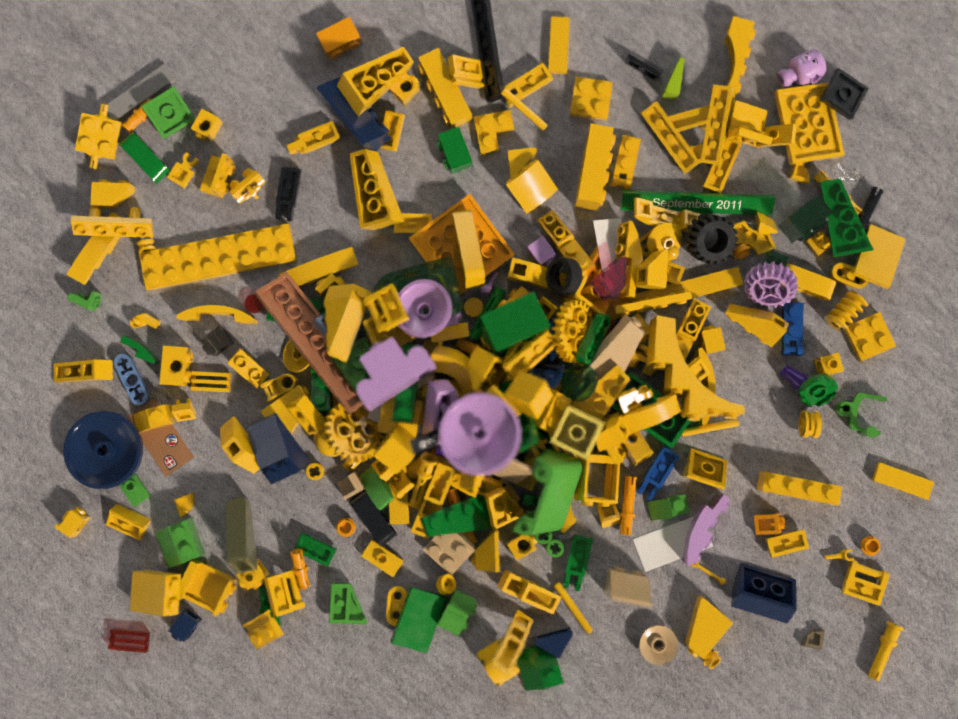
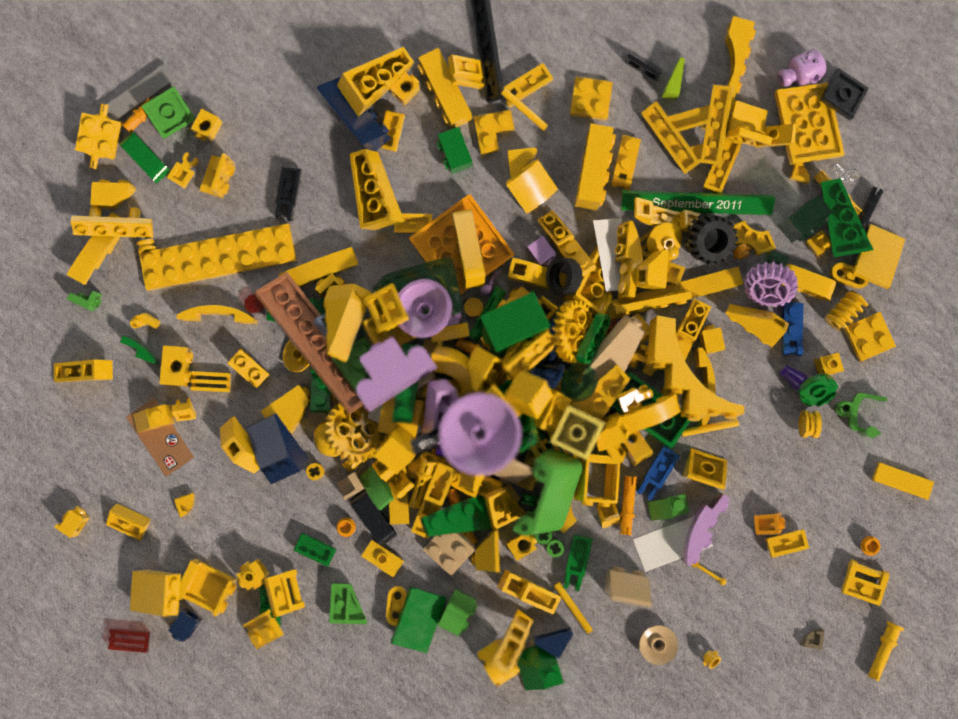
dark blue dish [63,411,143,489] -> none
medium blue beam [114,354,150,406] -> none
bright green plate [119,473,152,507] -> none
bright green slope [155,518,206,569] -> none
clear smoke brick [200,326,235,357] -> none
olive slope [226,496,258,574] -> none
yellow hips [228,168,266,204] -> none
yellow piece [259,374,299,403] -> none
yellow slope [285,395,327,435] -> none
yellow hinge [286,121,341,155] -> none
light orange pin [290,549,311,590] -> none
light orange brick [316,16,362,59] -> none
yellow tile [436,574,456,595] -> none
yellow tile [548,16,570,75] -> none
clear pink slope [590,257,626,301] -> none
yellow slope [685,595,733,659] -> none
yellow tile [688,357,710,381] -> none
dark blue slope [731,563,797,624] -> none
yellow slope [754,212,778,234] -> none
yellow brick [756,471,842,506] -> none
yellow hand [824,549,854,561] -> none

